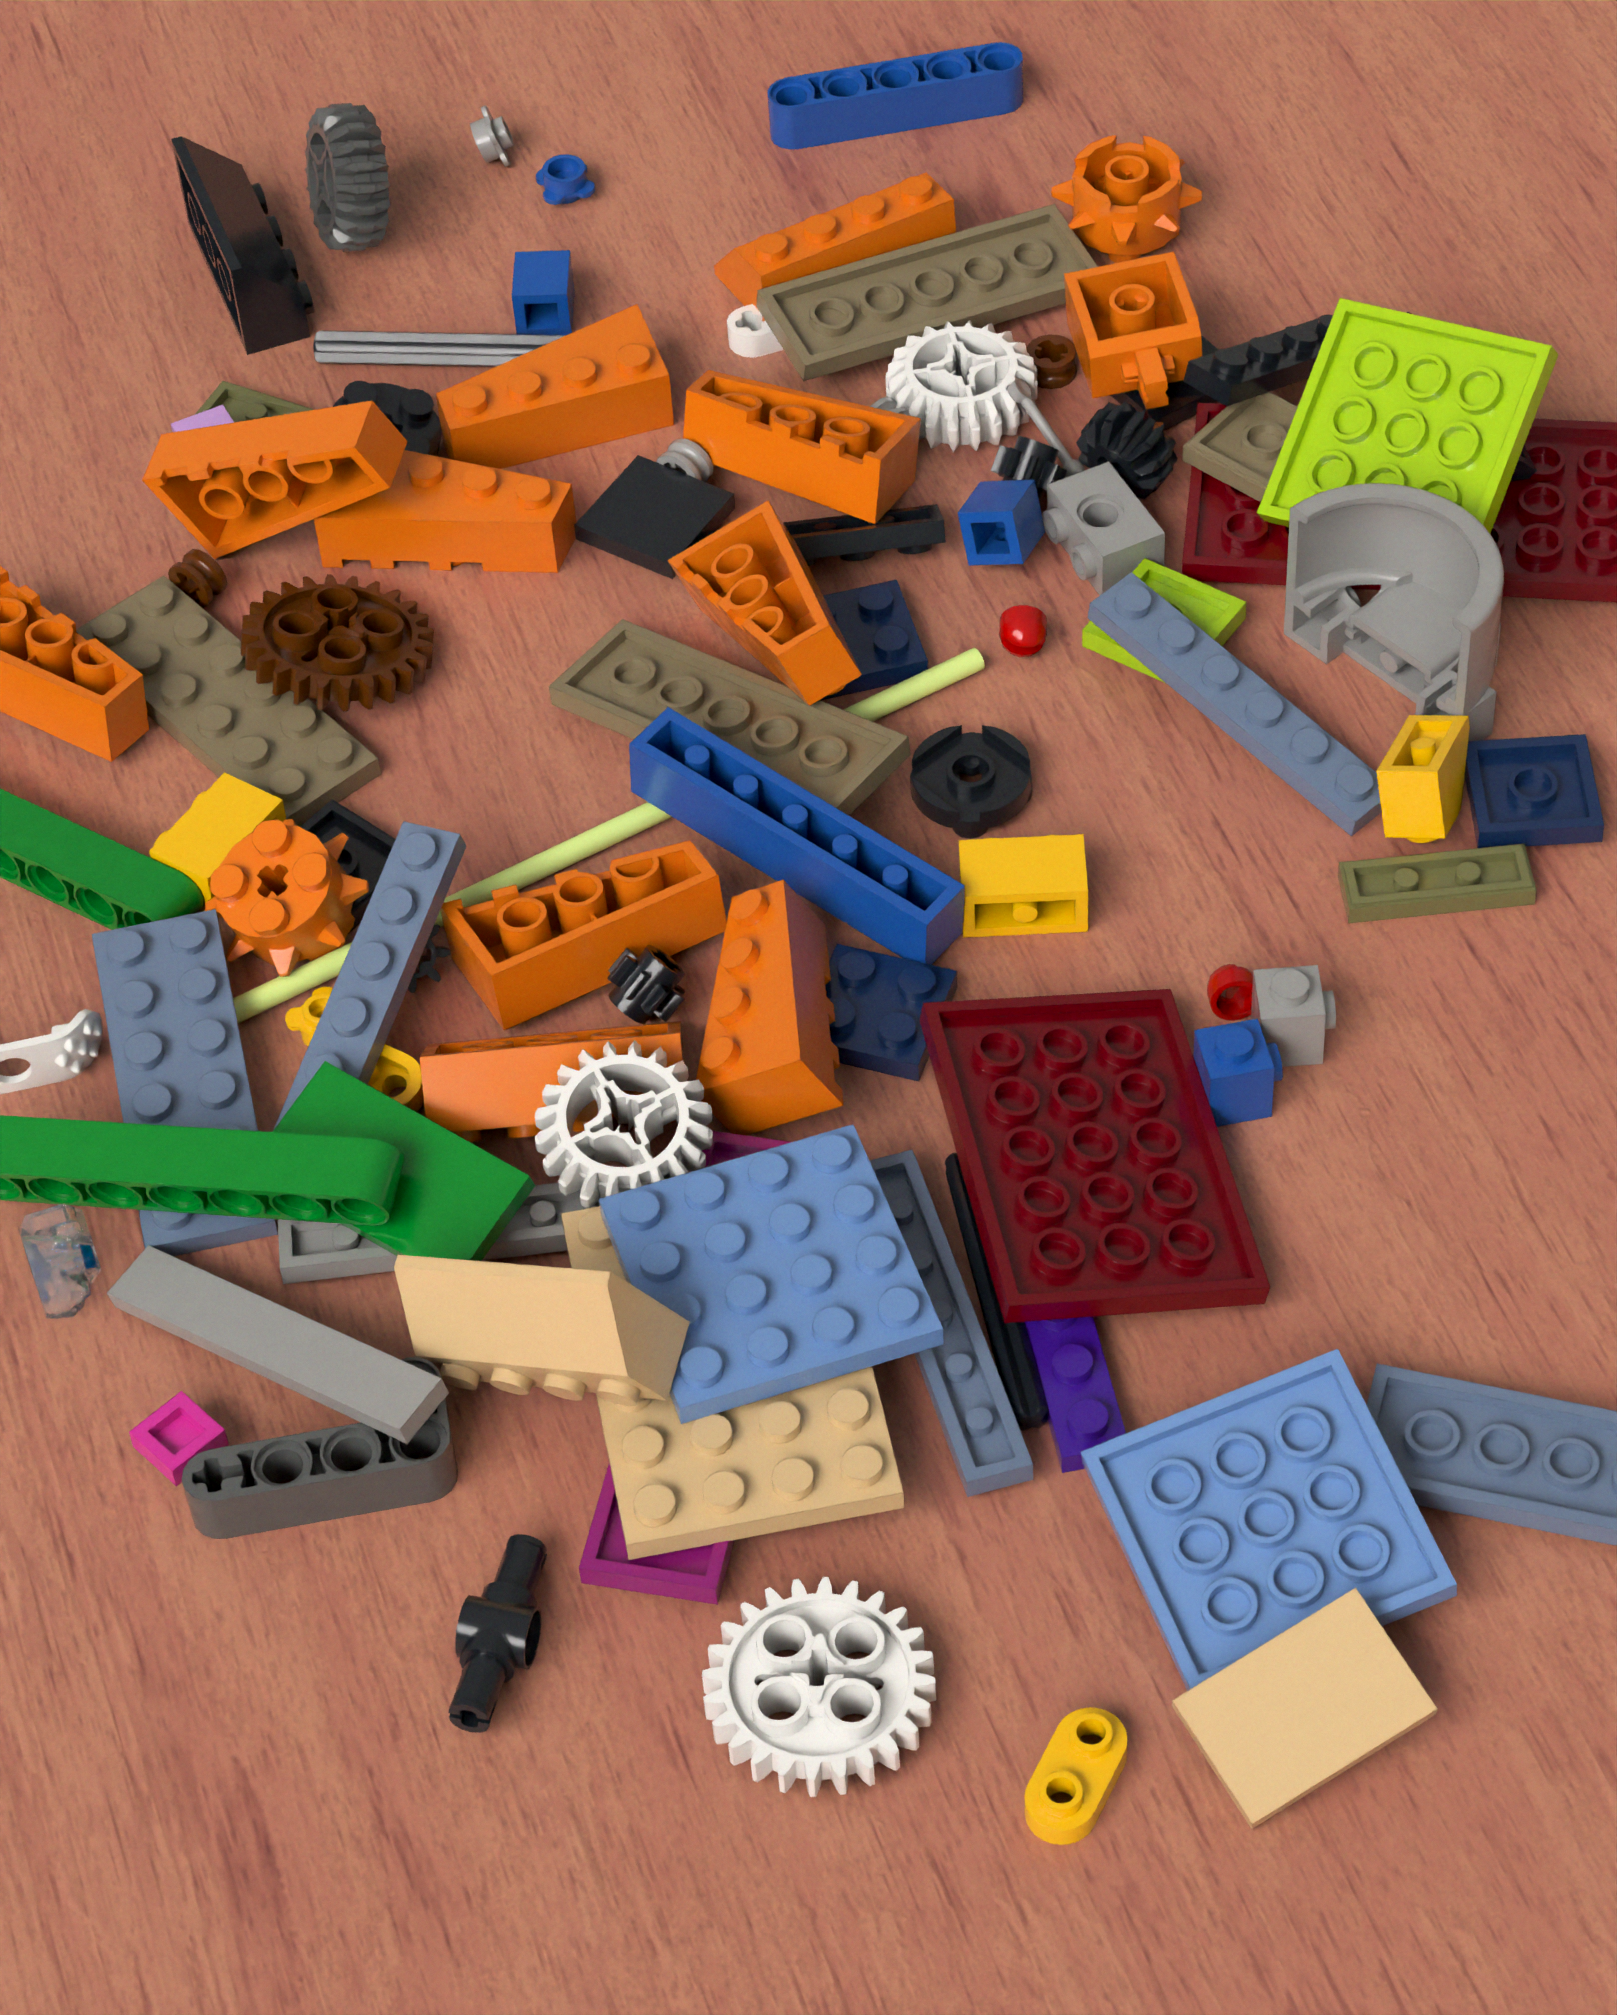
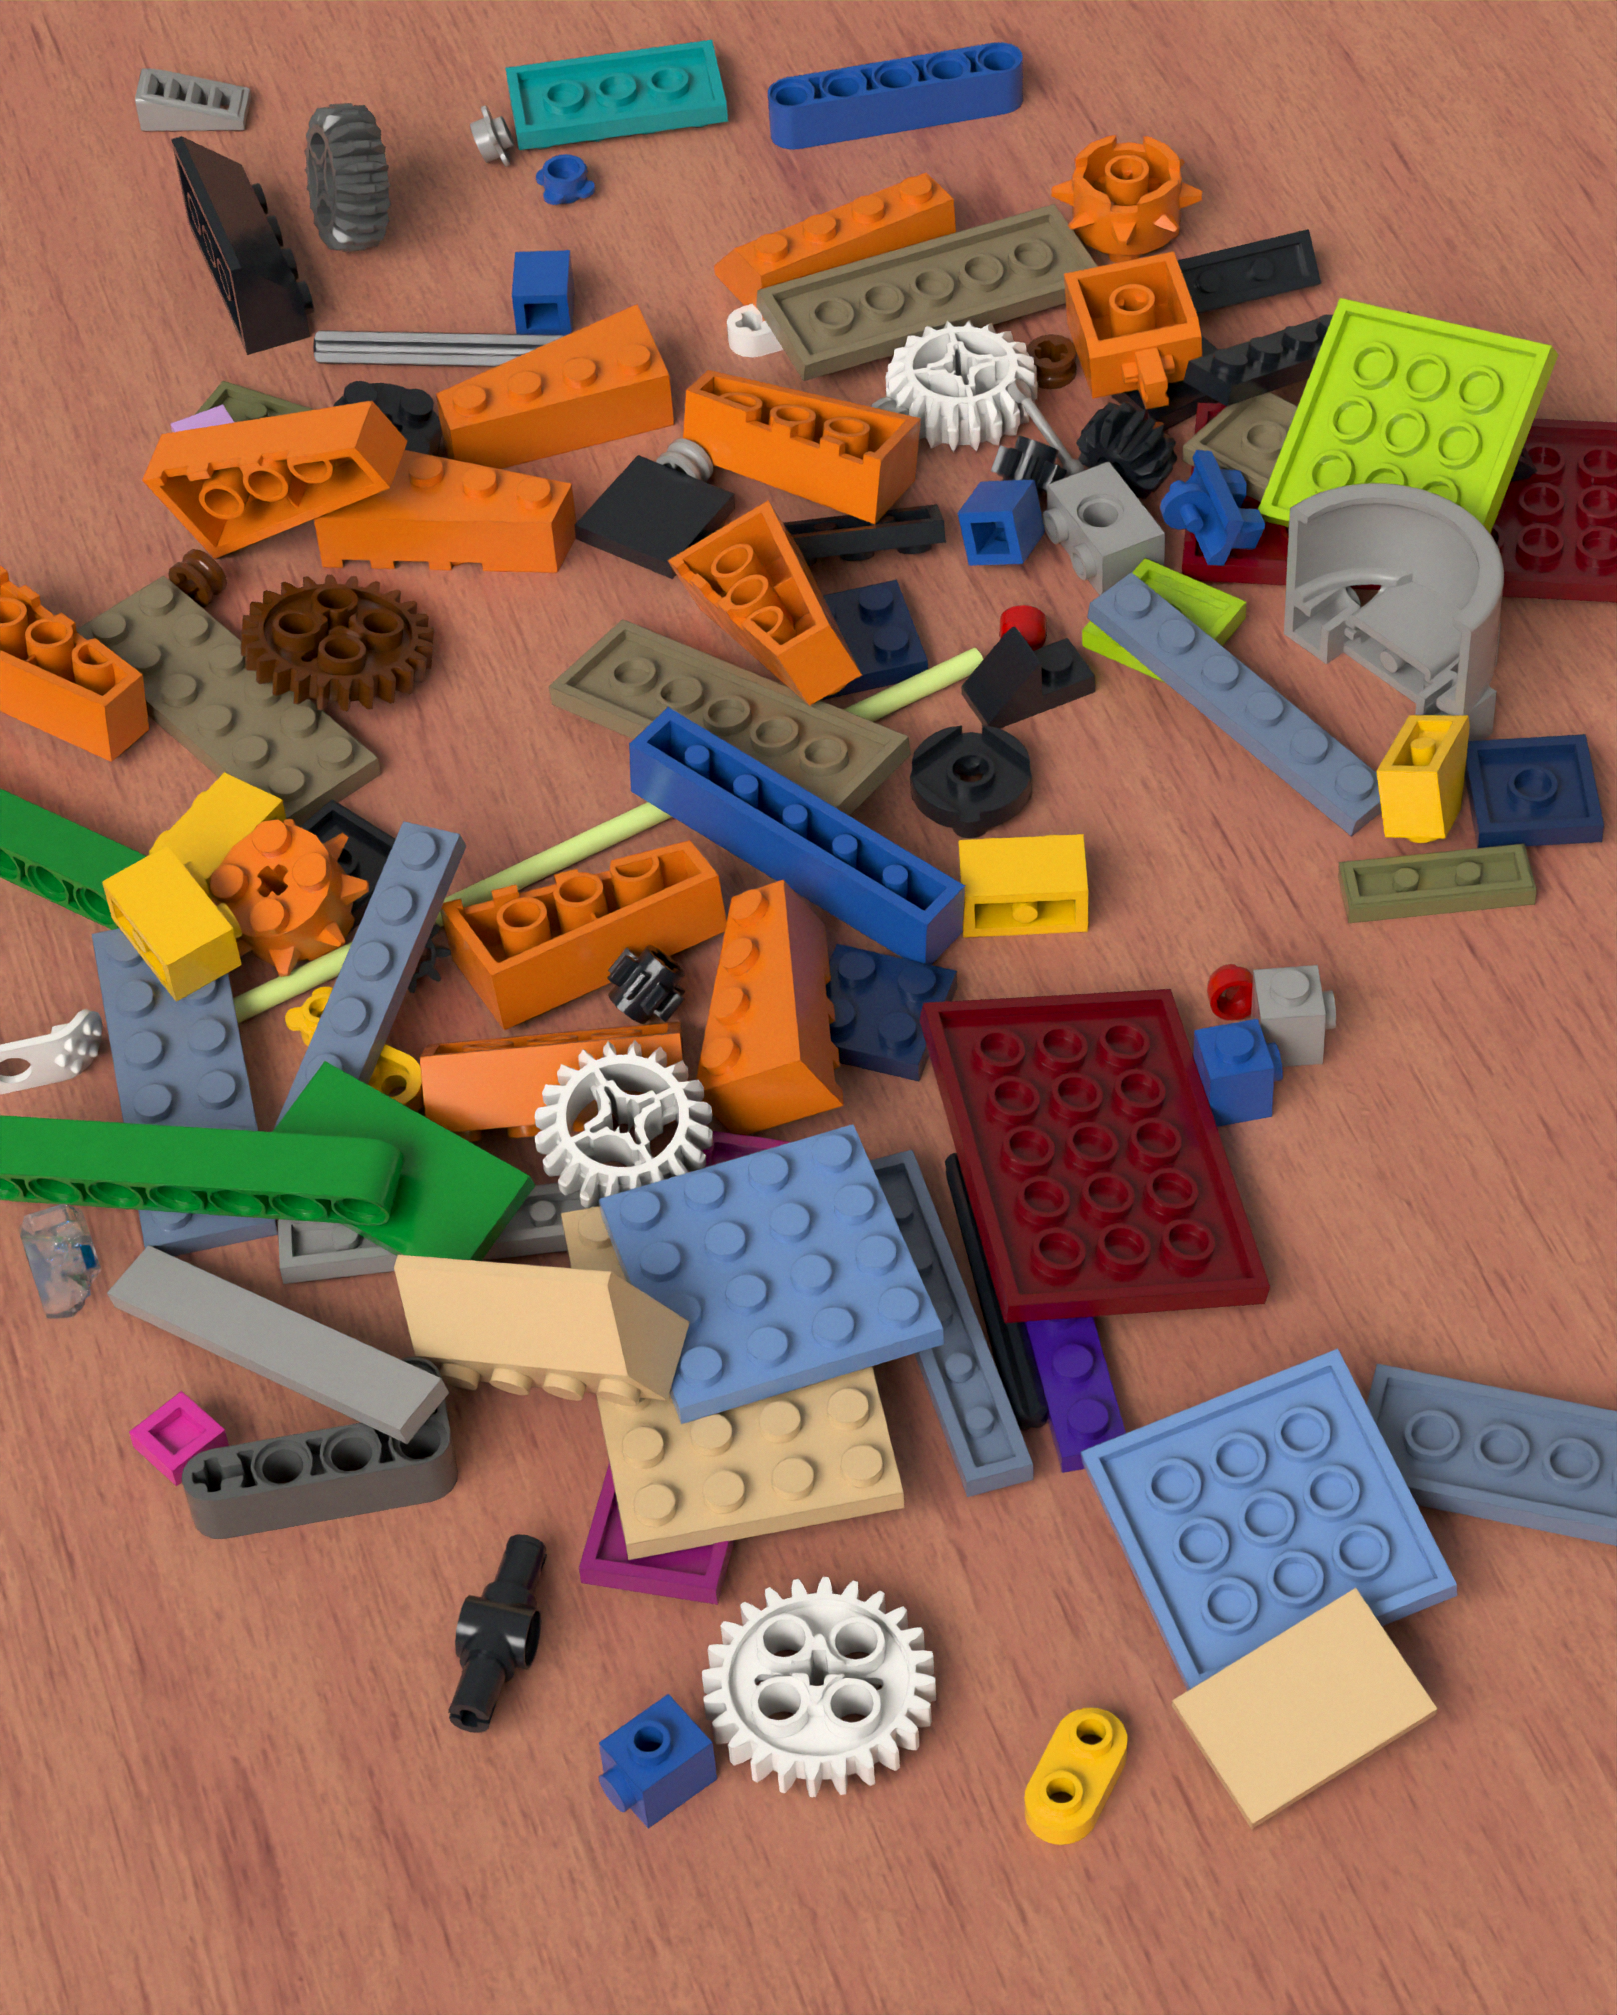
none -> yellow brick [102,845,242,1002]
none -> light grey slope [135,68,251,131]
none -> teal plate [505,40,728,150]
none -> blue brick [599,1694,717,1829]
none -> black slope [961,627,1095,729]
none -> blue hips [1160,450,1265,566]
none -> black plate [1177,229,1321,314]

